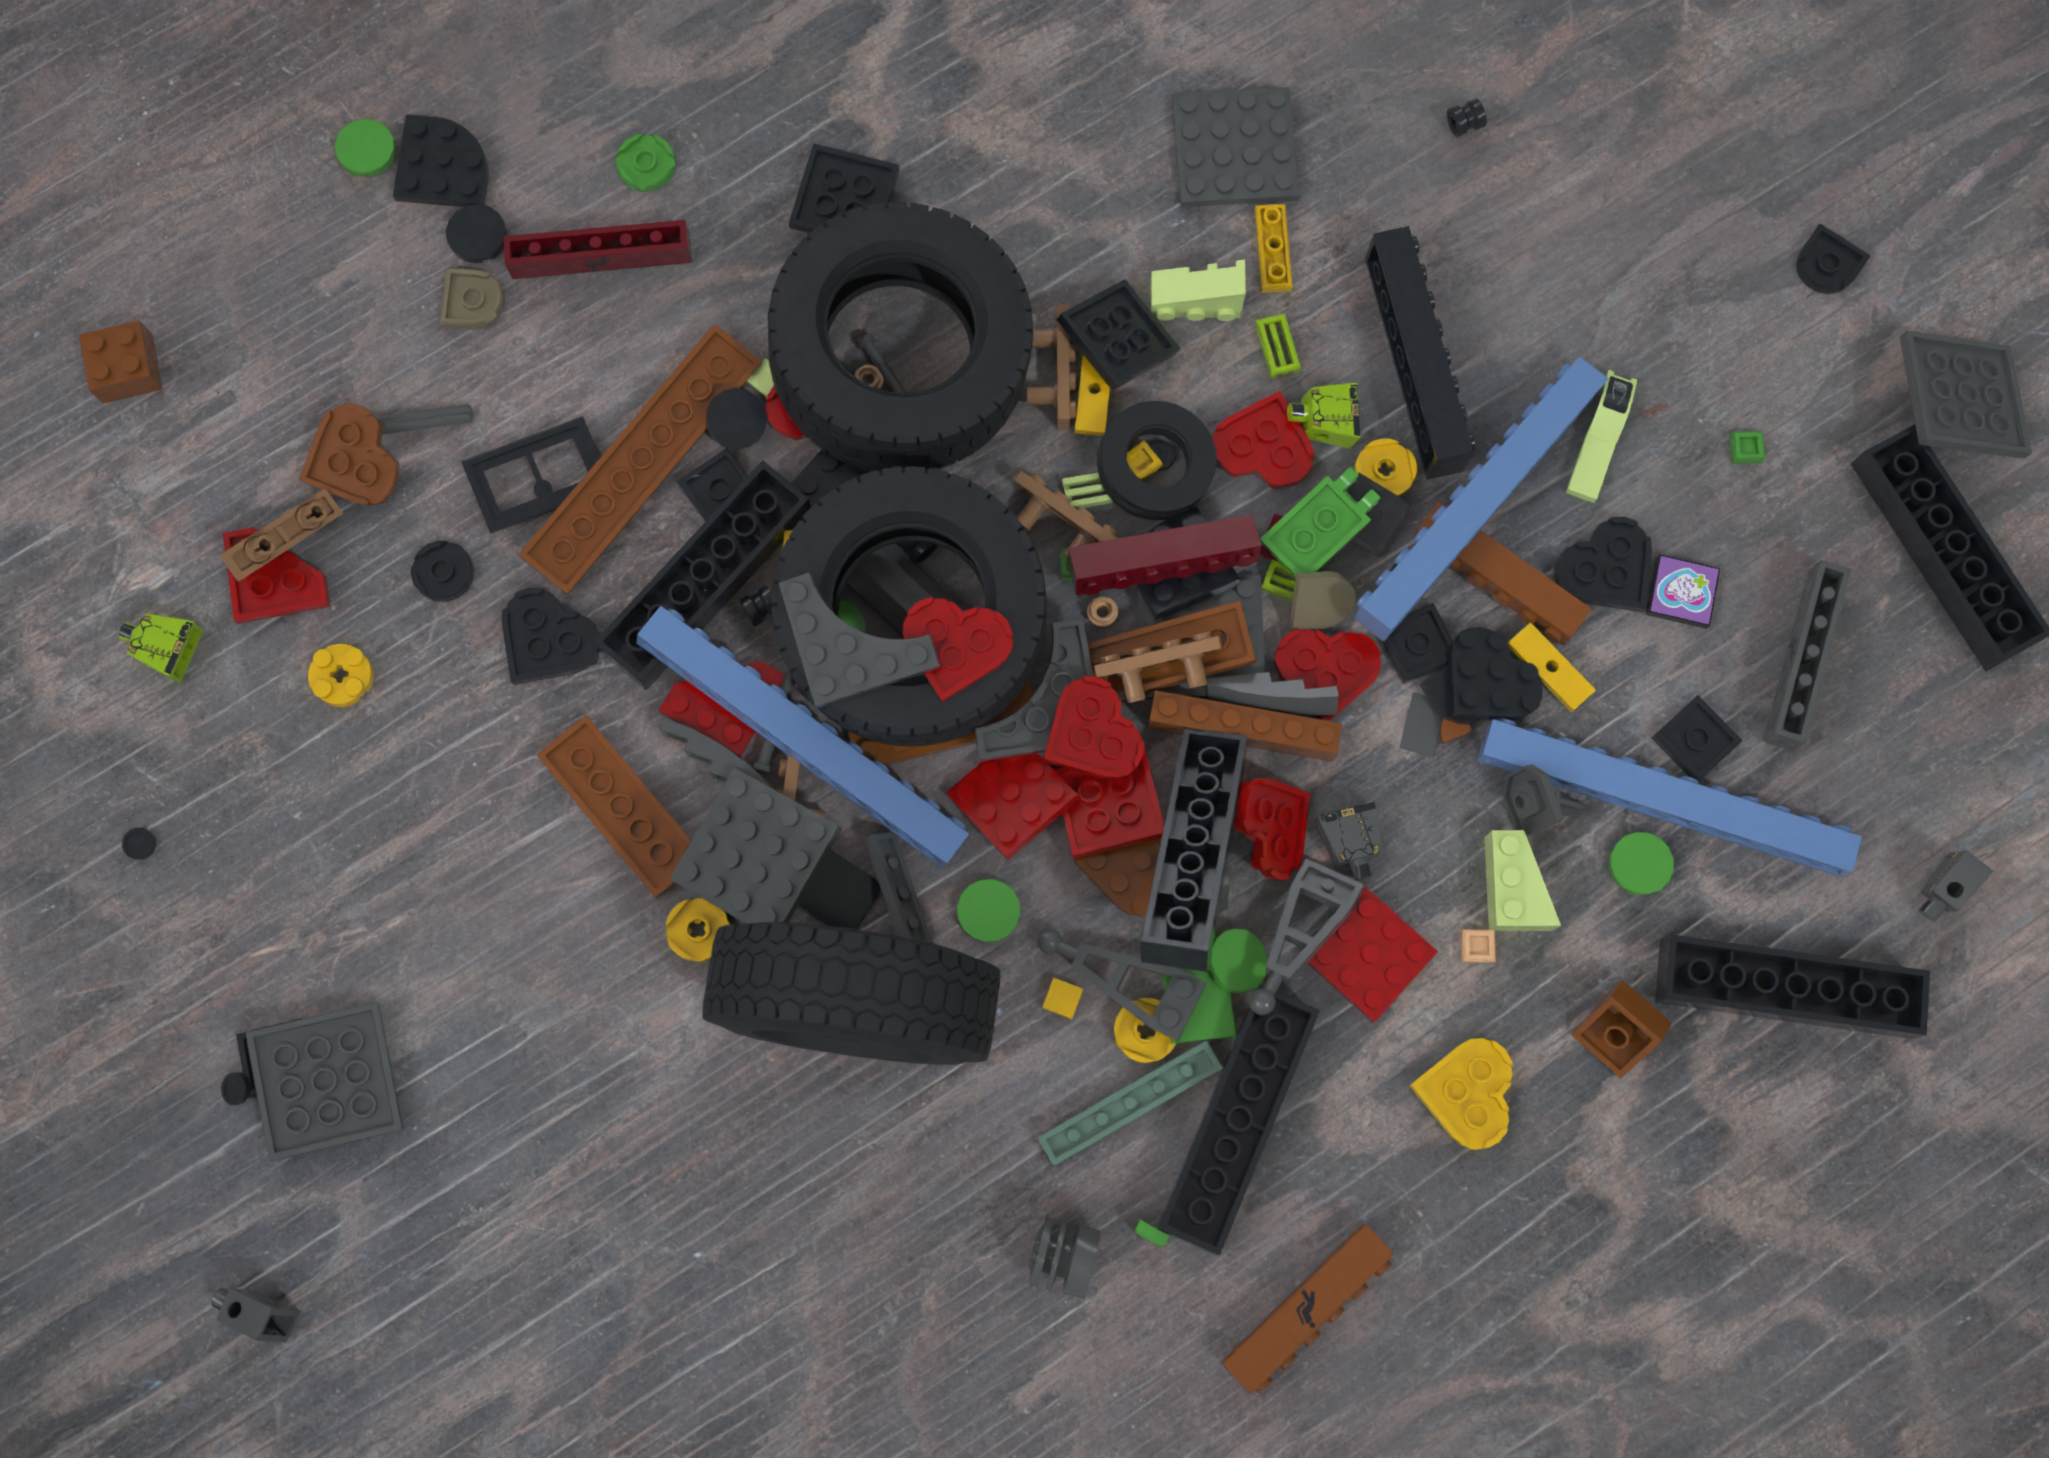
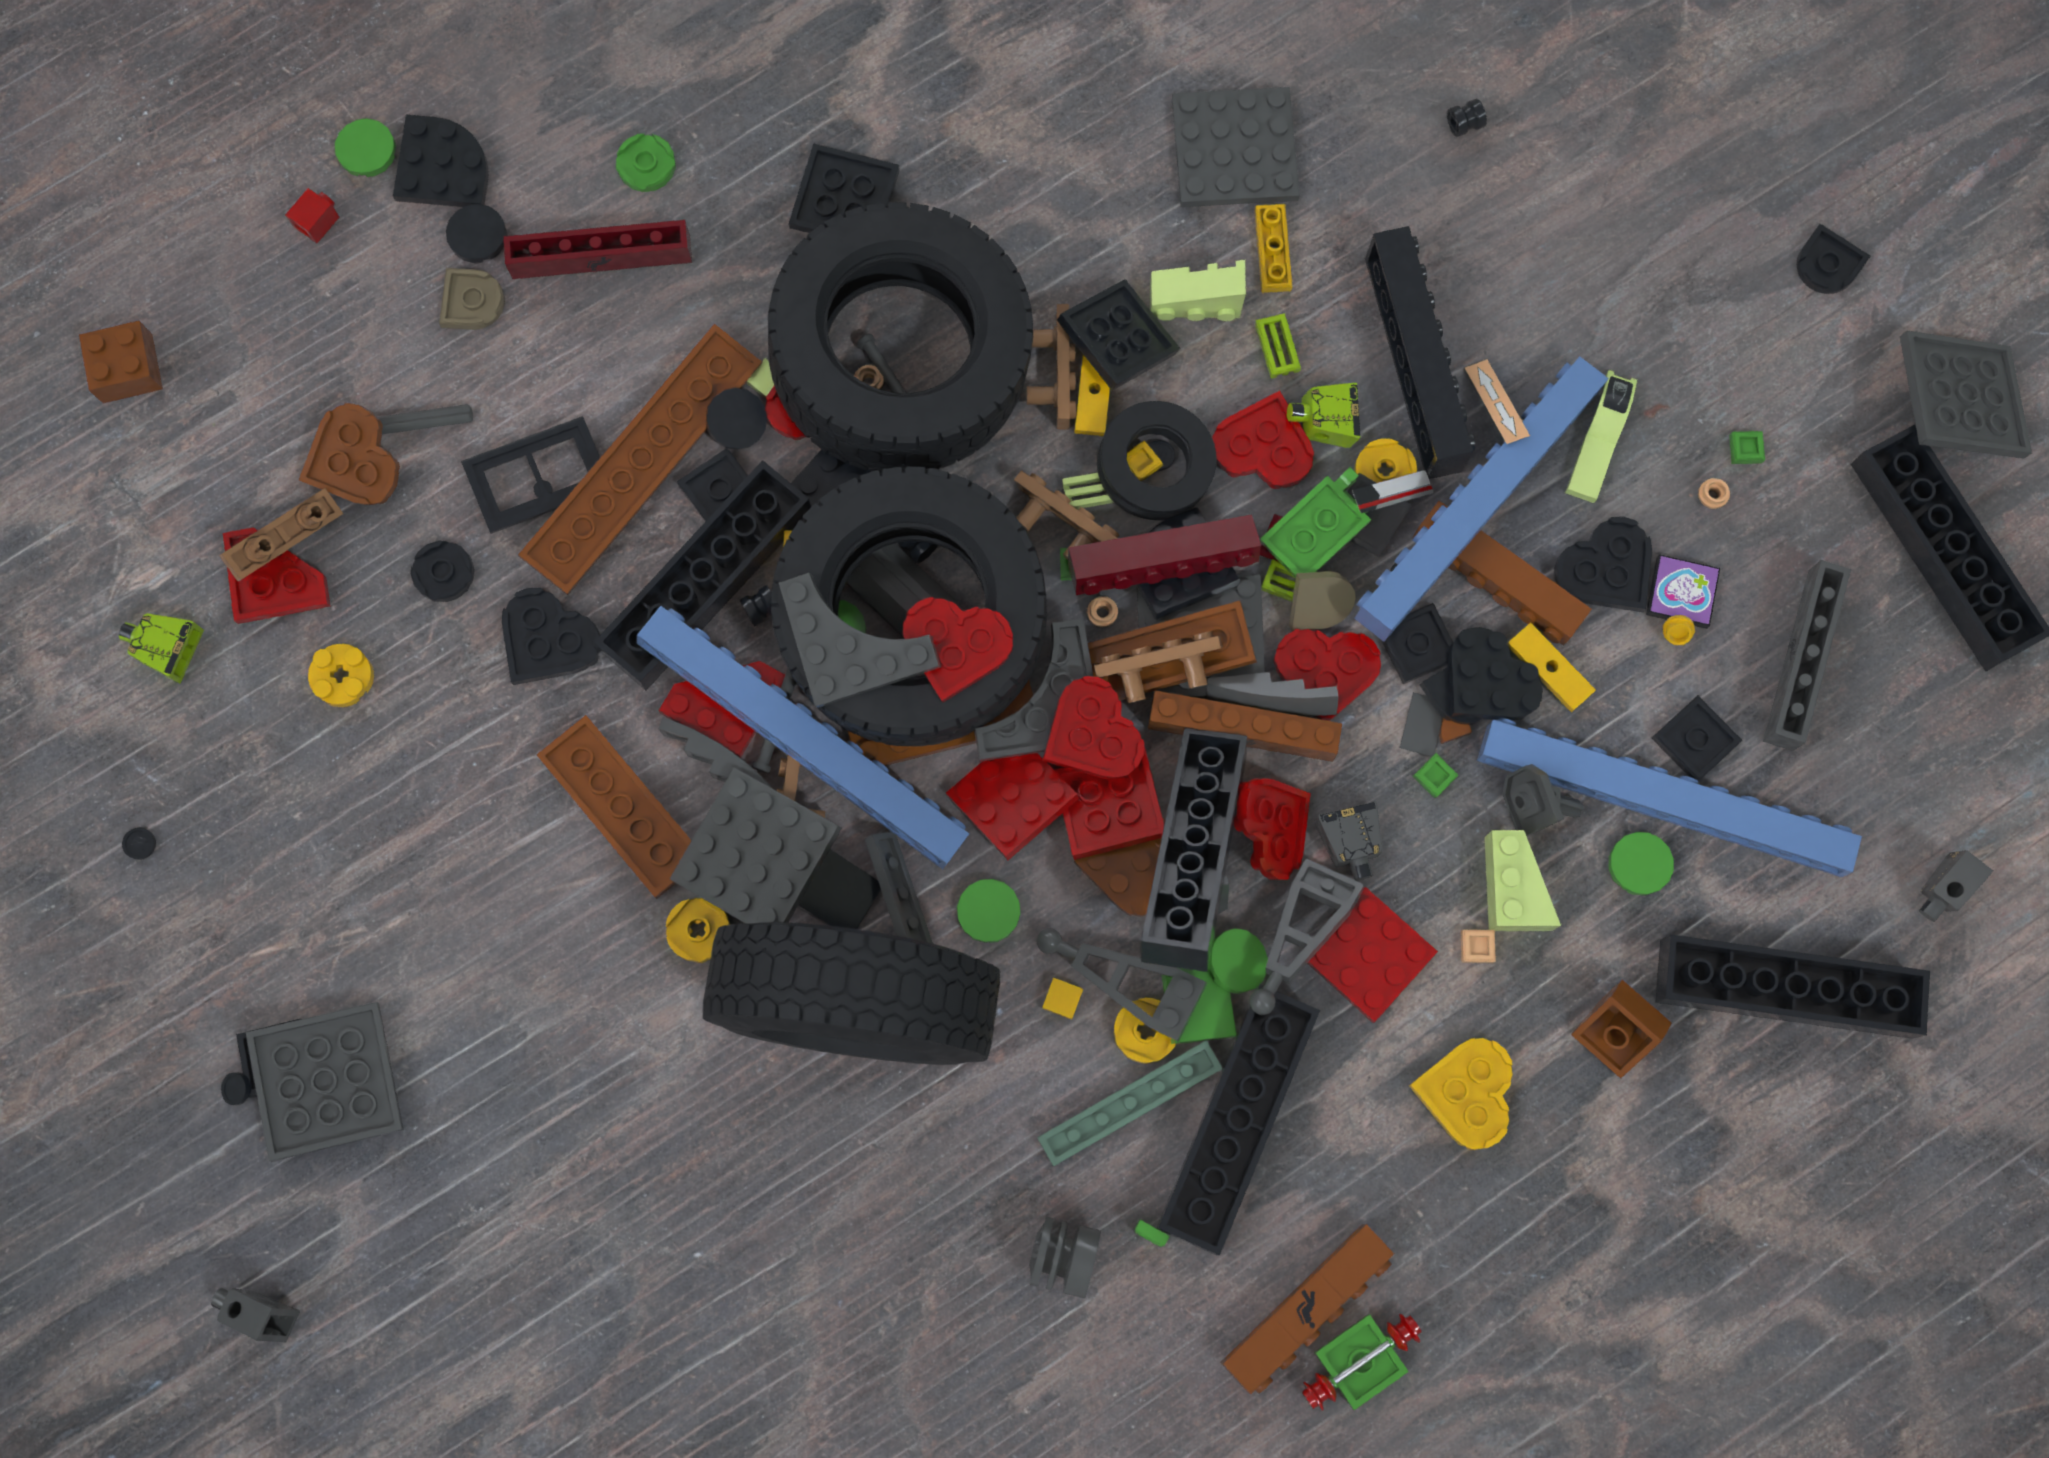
none -> red brick [285,188,340,244]
none -> bright green plate [1301,1313,1422,1411]
none -> sticker [1352,470,1433,513]
none -> bright green tile [1413,753,1459,798]
none -> light nougat sticker [1465,360,1530,444]
none -> yellow plate [1663,615,1695,645]
none -> light nougat plate [1698,478,1730,509]

